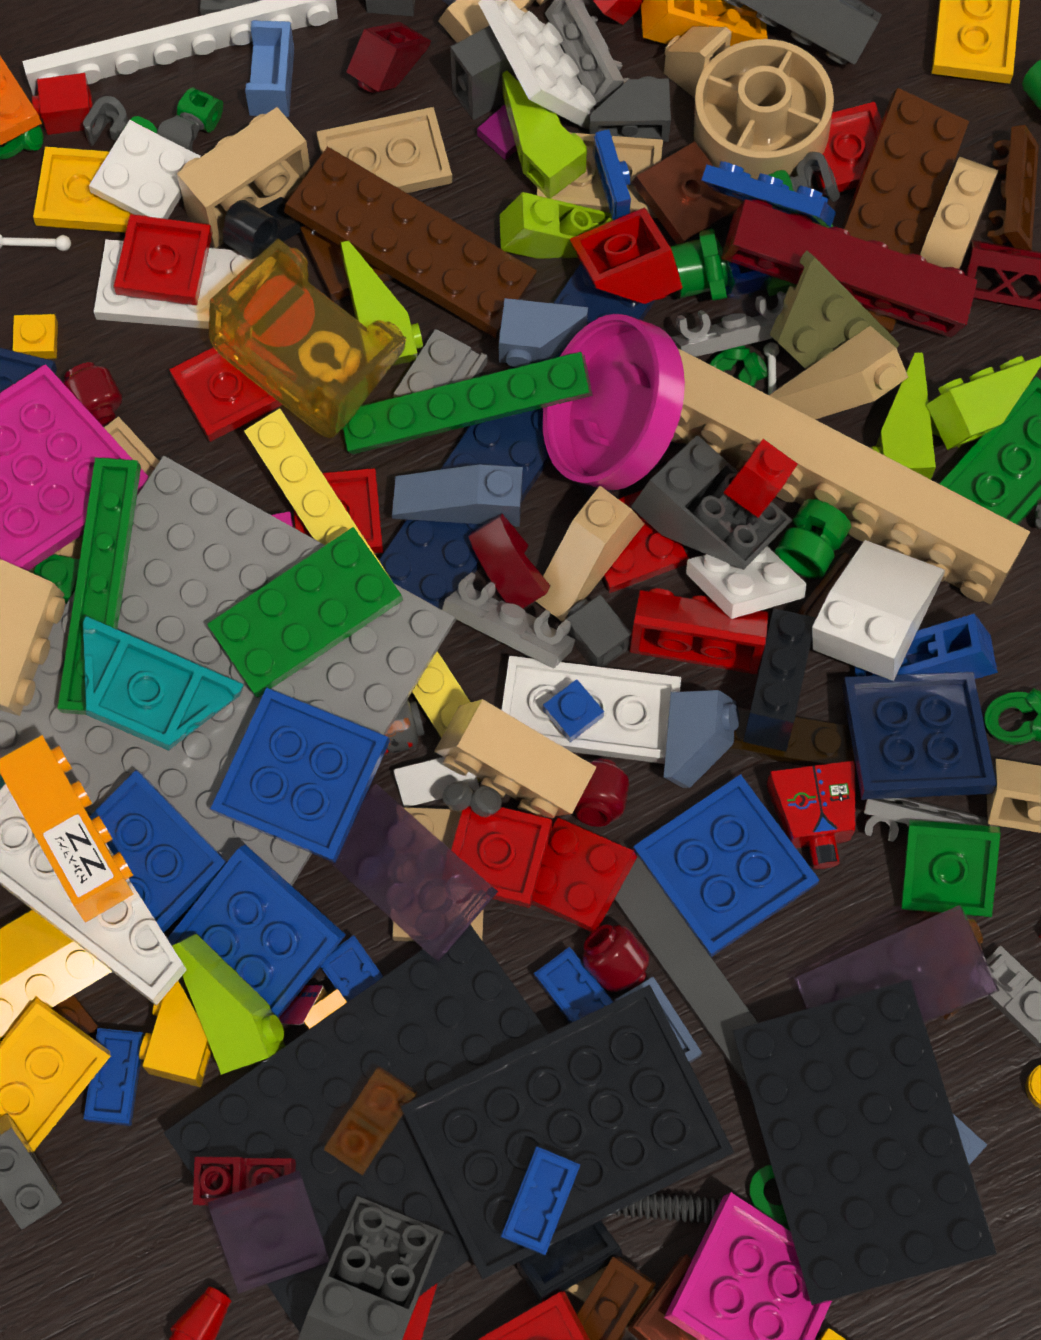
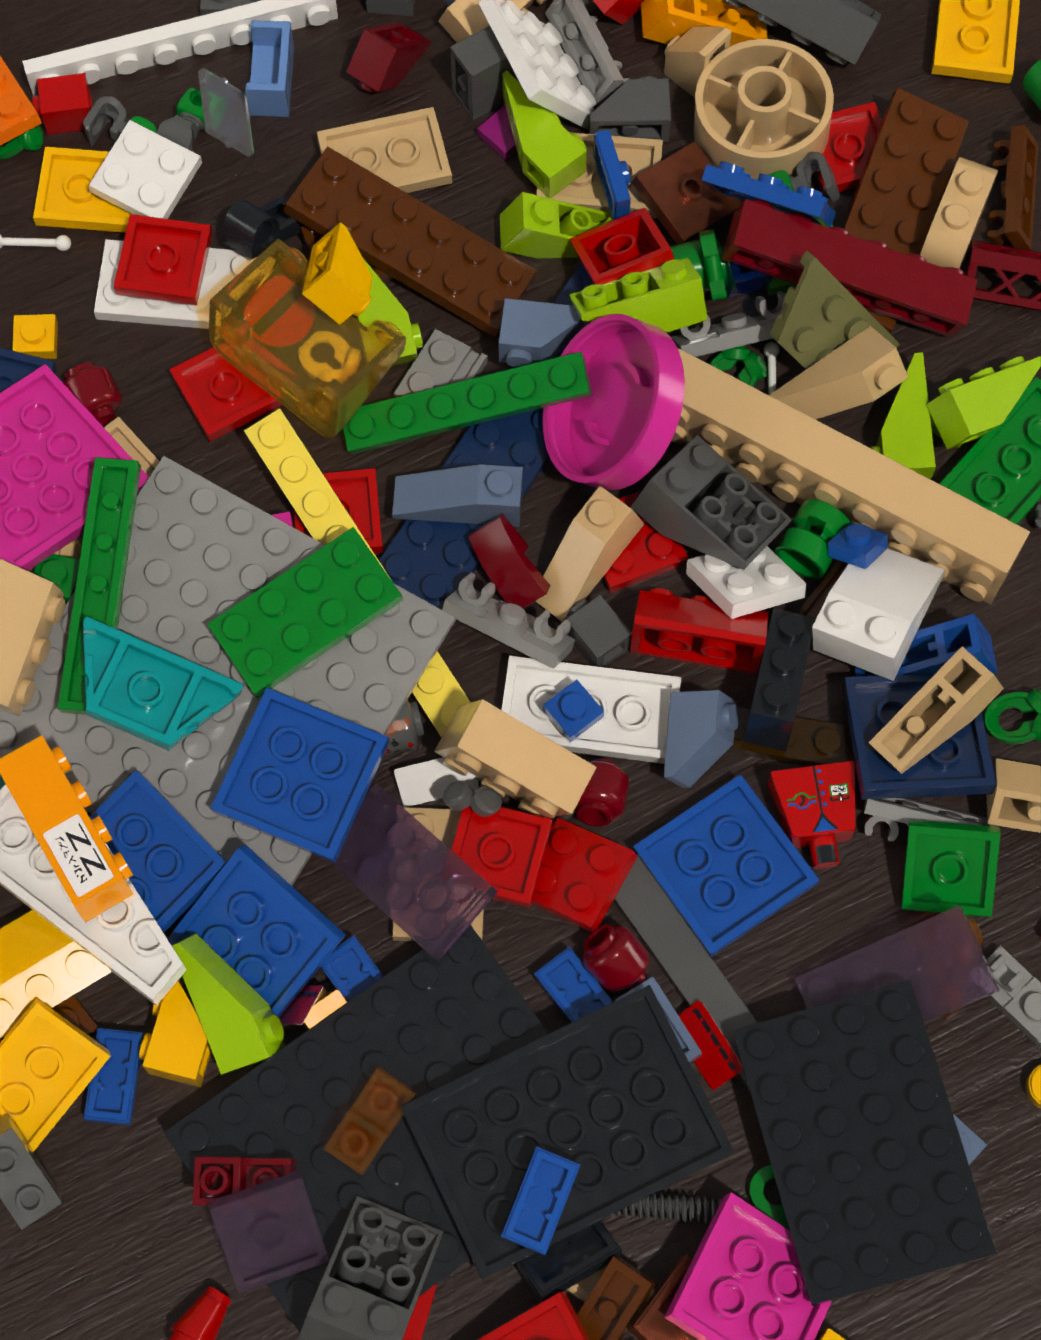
tan brick [177,107,311,248] -> none
red brick [724,439,798,518] -> none
none -> clear piece [198,68,254,157]
none -> yellow slope [302,222,373,325]
none -> lime slope [569,258,708,332]
none -> red sticker [678,1001,743,1090]
none -> blue plate [828,522,888,569]
none -> tan slope [869,646,1004,774]

